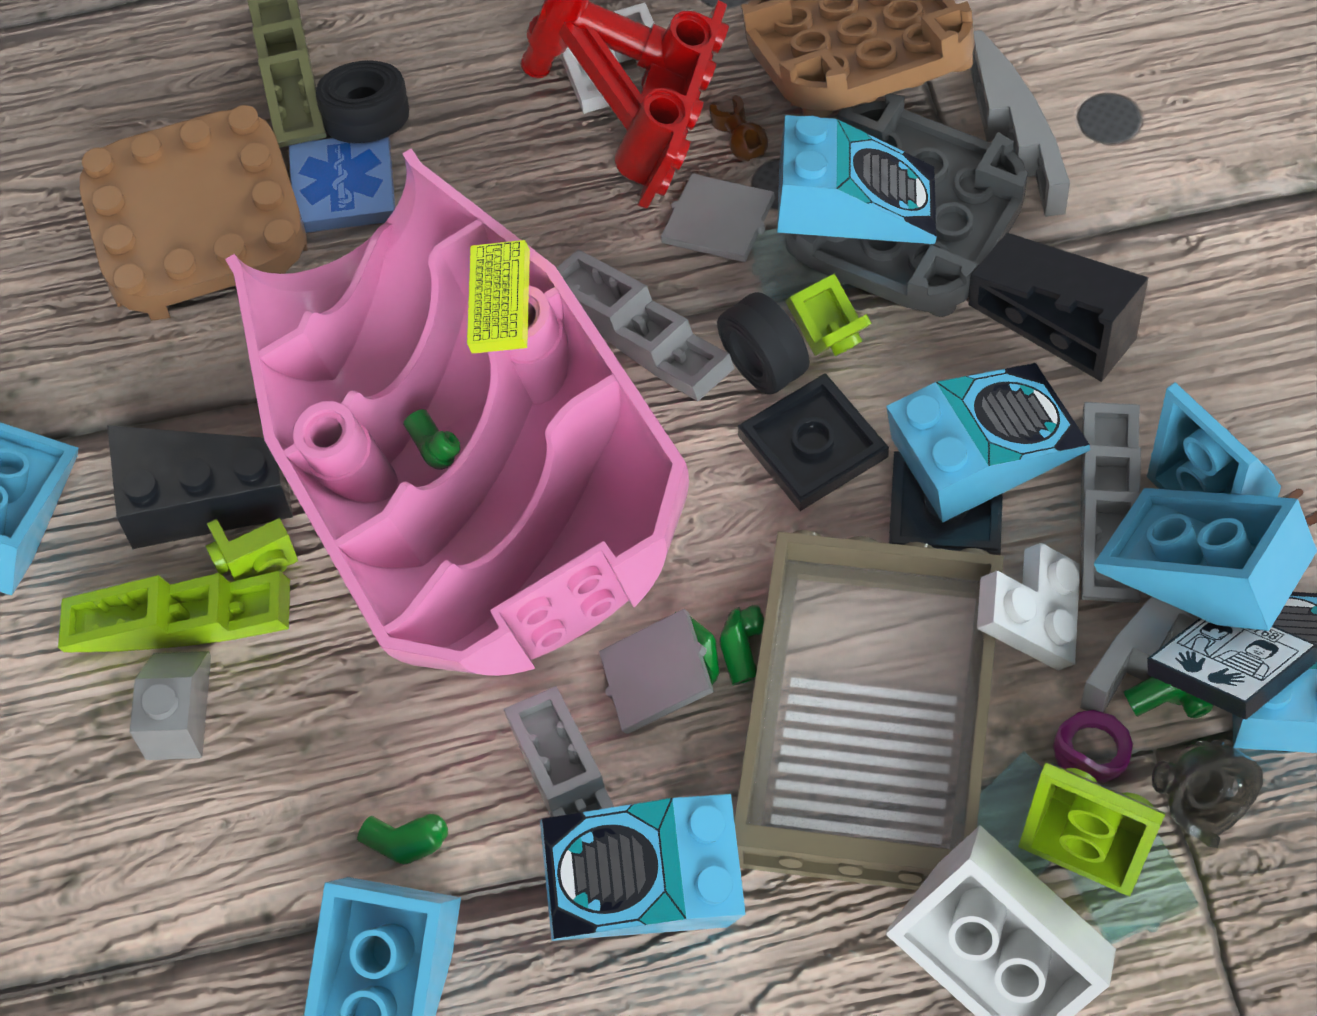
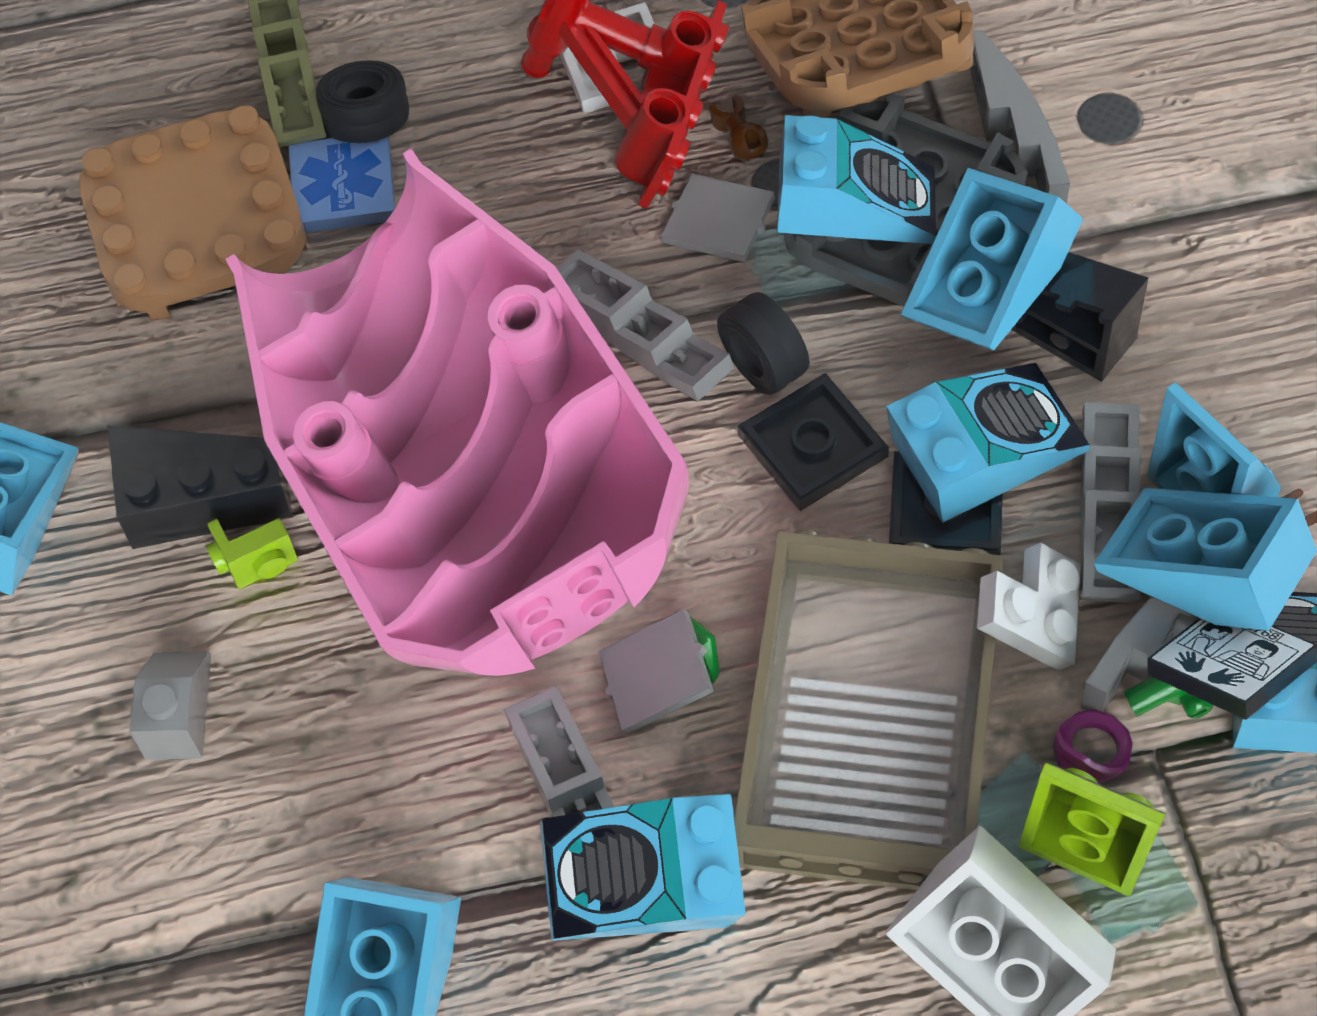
lime slope [58,570,290,652] -> none
green arm [357,814,448,865] -> none
green arm [403,409,460,470] -> none
neon yellow tile [467,240,530,354] -> none
green arm [719,605,764,686] -> none
lime bracket [785,273,872,357] -> none
clear smoke helmet [1152,740,1263,848] -> none
none -> medium azure slope [901,168,1083,350]

